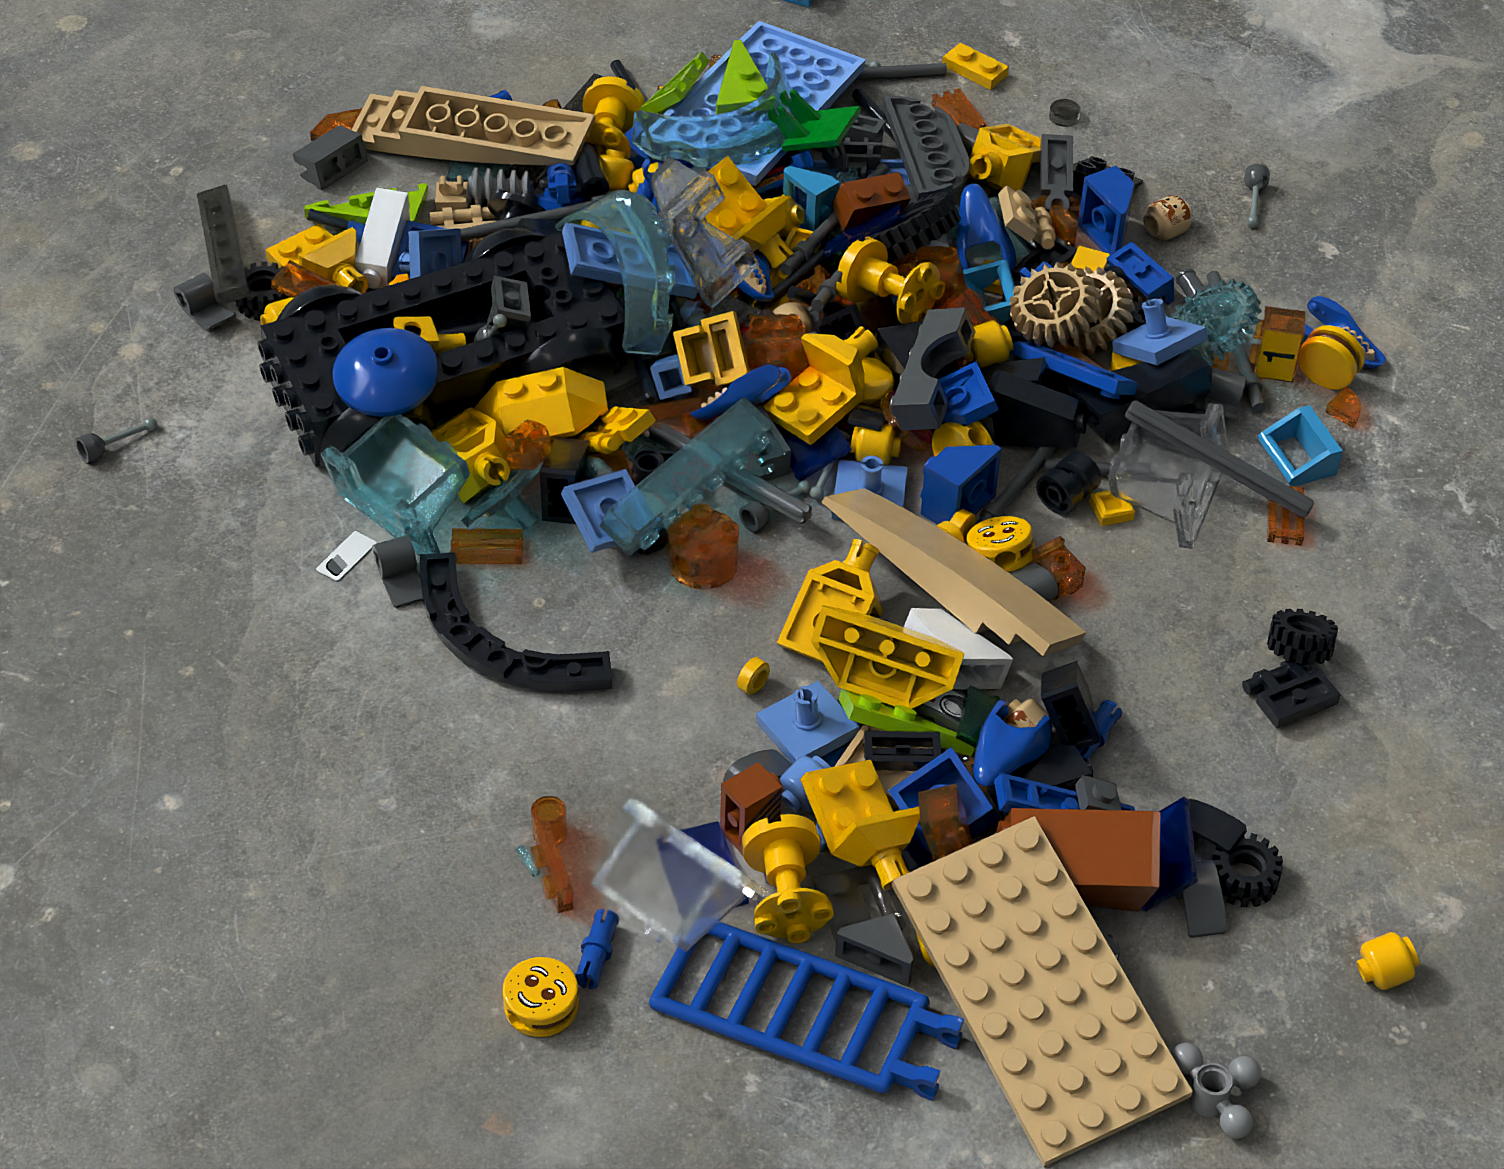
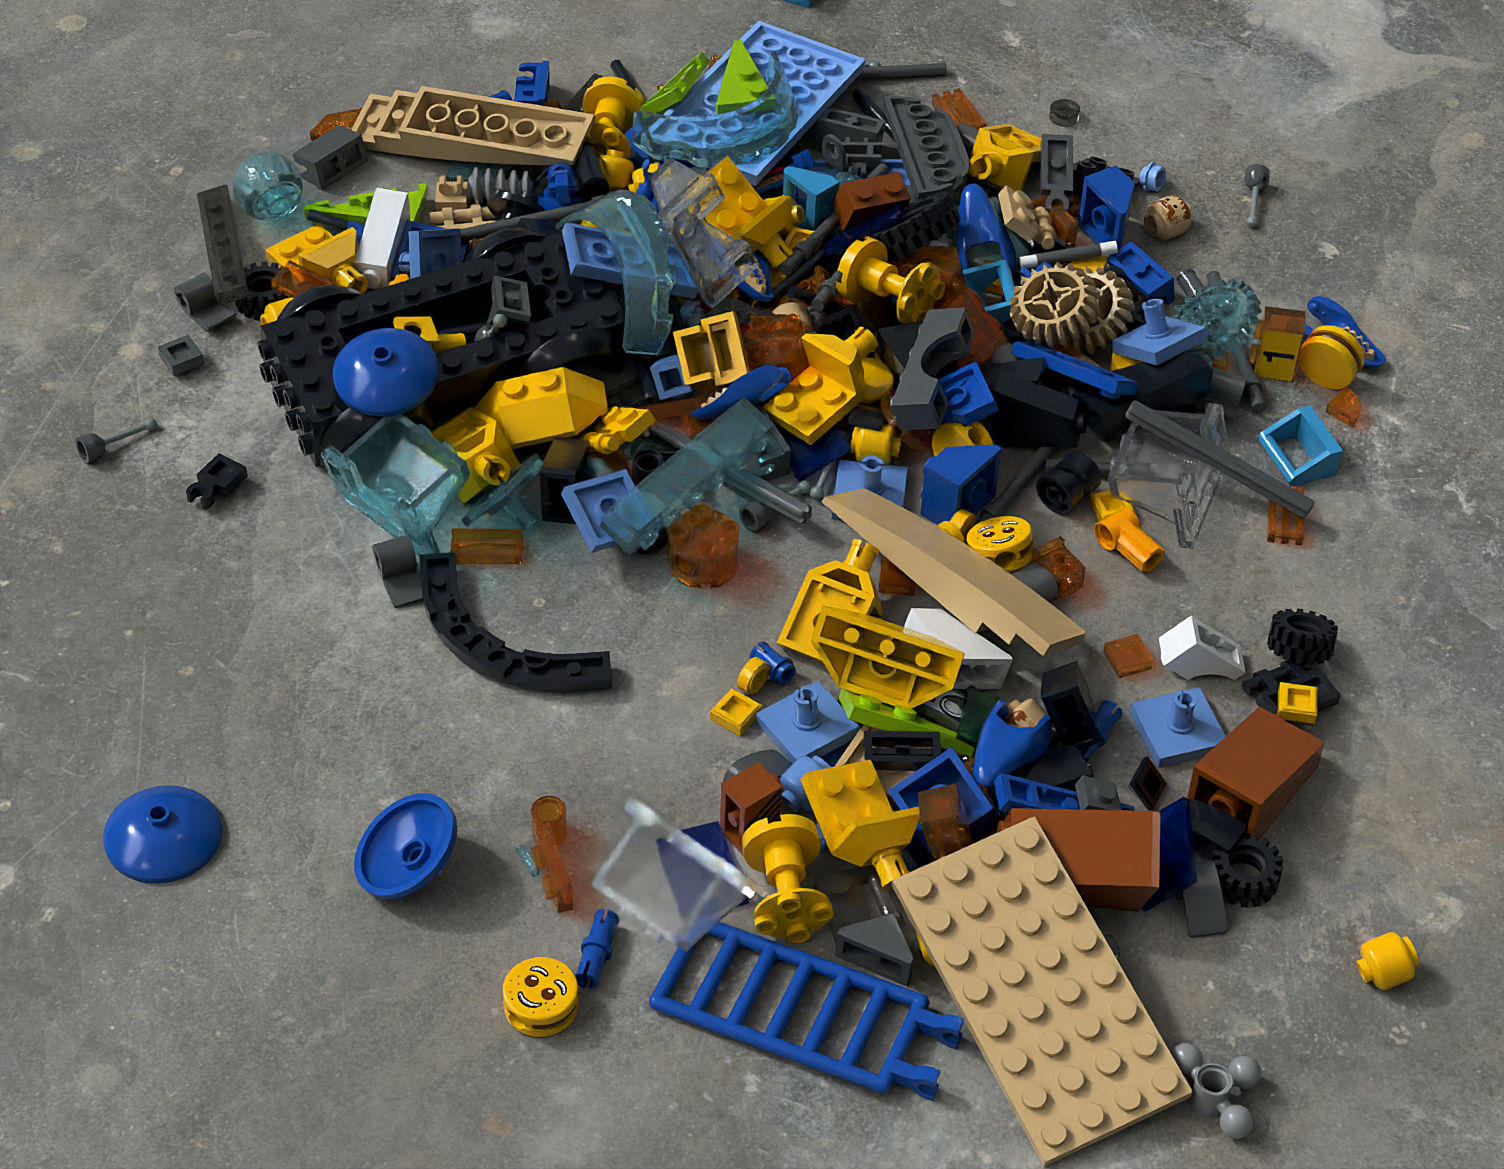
white sticker [316,531,376,581] -> none
clear orange tile [505,419,552,470] -> none
green plate [768,89,861,152] -> none
yellow plate [942,43,1009,90] -> none
yellow head [964,320,1013,368] -> none
none -> blue dish [103,785,222,884]
none -> dark grey plate [158,335,204,376]
none -> black plate [186,453,248,510]
none -> clear light blue wheel [233,152,303,221]
none -> blue dish [354,793,457,900]
none -> blue hinge [514,61,550,107]
none -> yellow tile [710,688,762,736]
none -> blue pin [750,641,796,684]
none -> clear orange tile [878,557,915,596]
none -> dark grey bar [1019,241,1118,269]
none -> light orange piece [1094,507,1165,573]
none -> clear orange tile [1103,634,1154,679]
none -> black slope [1128,757,1167,811]
none -> medium blue tile [1130,687,1226,768]
none -> light blue plate [1139,162,1166,192]
none -> white arch [1159,616,1246,681]
none -> dark orange slope [1187,706,1325,841]
none -> yellow tile [1277,682,1318,724]

